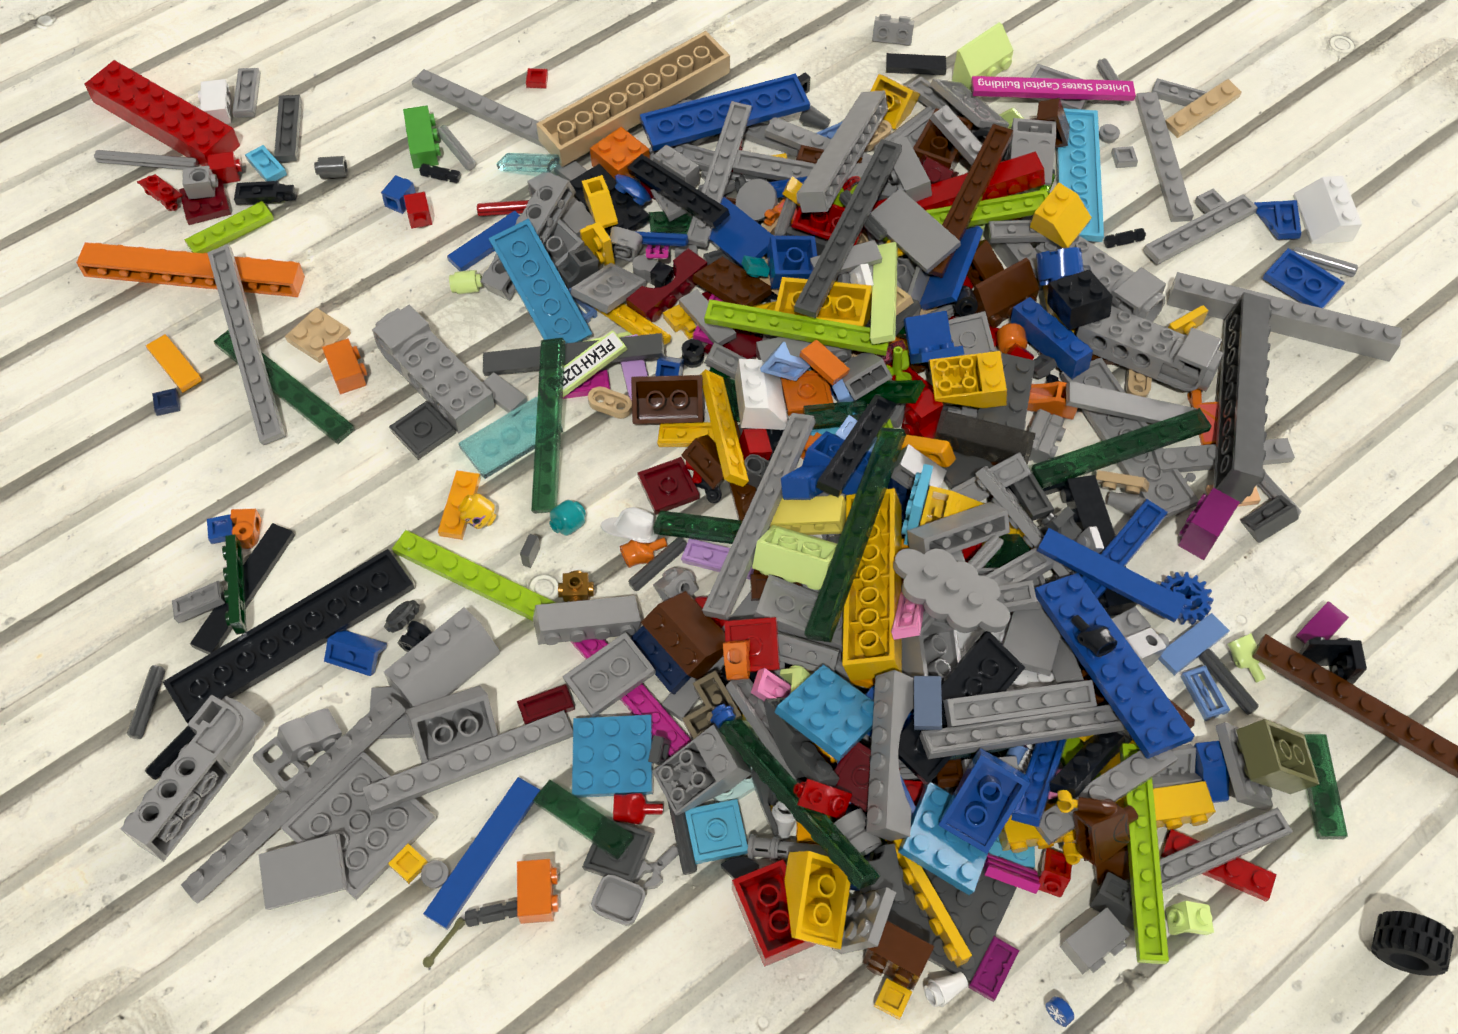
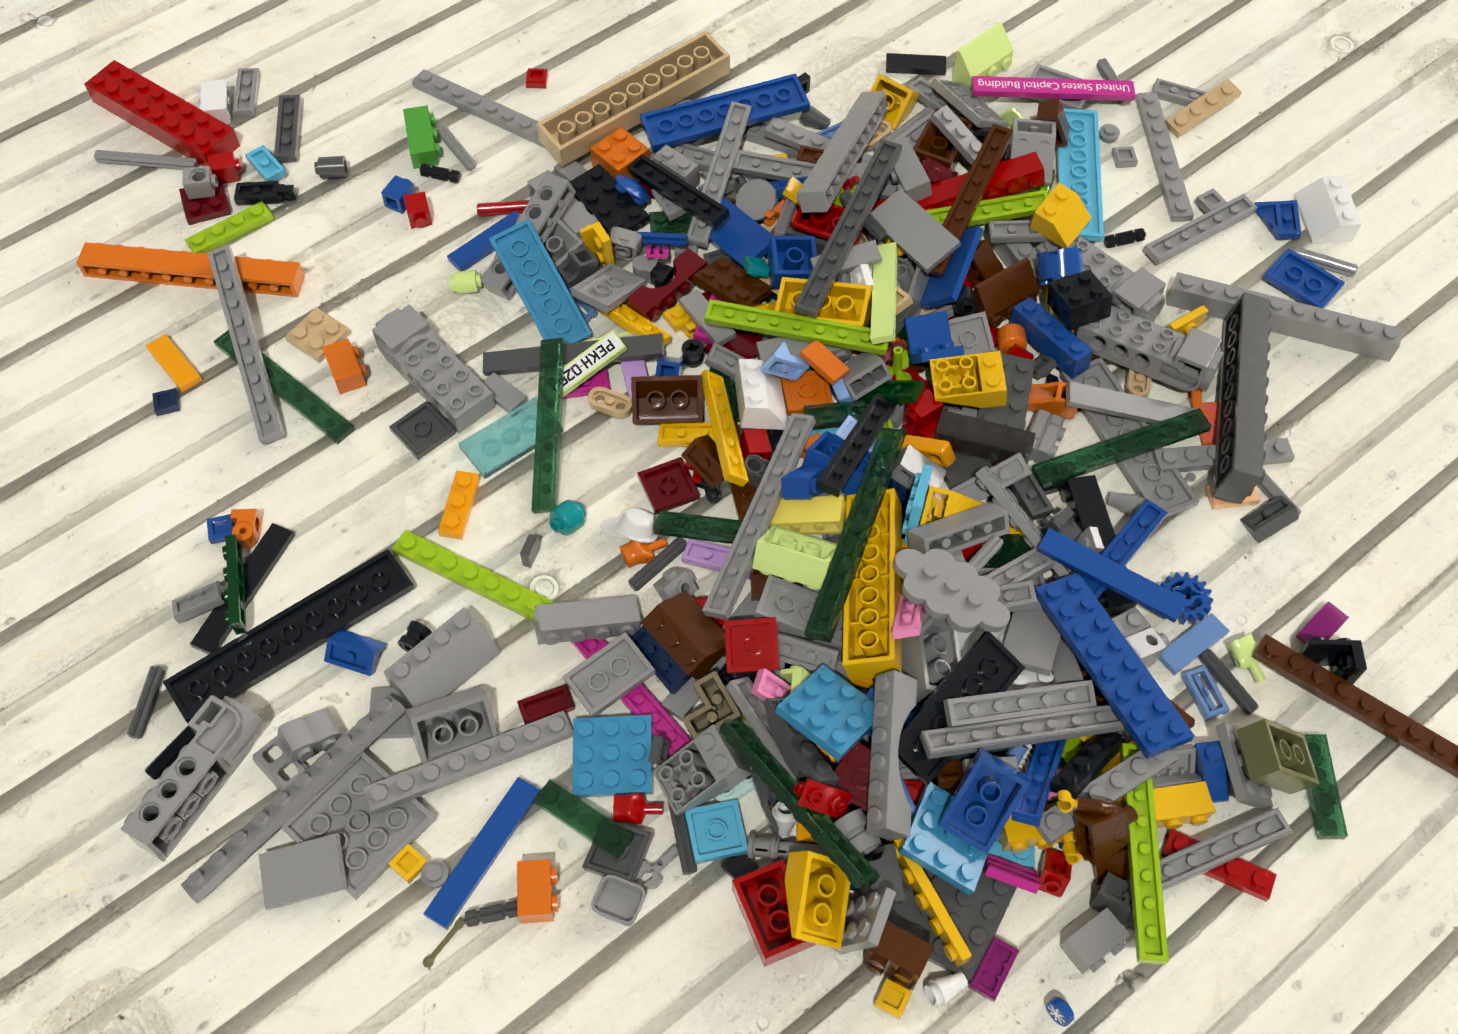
red hinge [137,174,183,211] -> none
dark grey gear [384,600,420,633] -> none
yellow head [458,493,496,529] -> none
clear light blue tile [496,153,560,173] -> none
pearl gold brick [558,571,594,602] -> none
yellow slope [582,175,618,228] -> none
blue plate [710,704,736,728] -> none
orange leg [723,640,750,680] -> none
light grey bracket [872,14,914,45] -> none
sand blue tile [914,676,942,730] -> none
black piece [1071,615,1117,657] -> none
tan plate [1096,470,1150,494] -> none
yellowish green bracket [1166,901,1214,935] -> none
magenta brick [1178,487,1240,560] -> none
black tyre [1371,911,1454,976] -> none

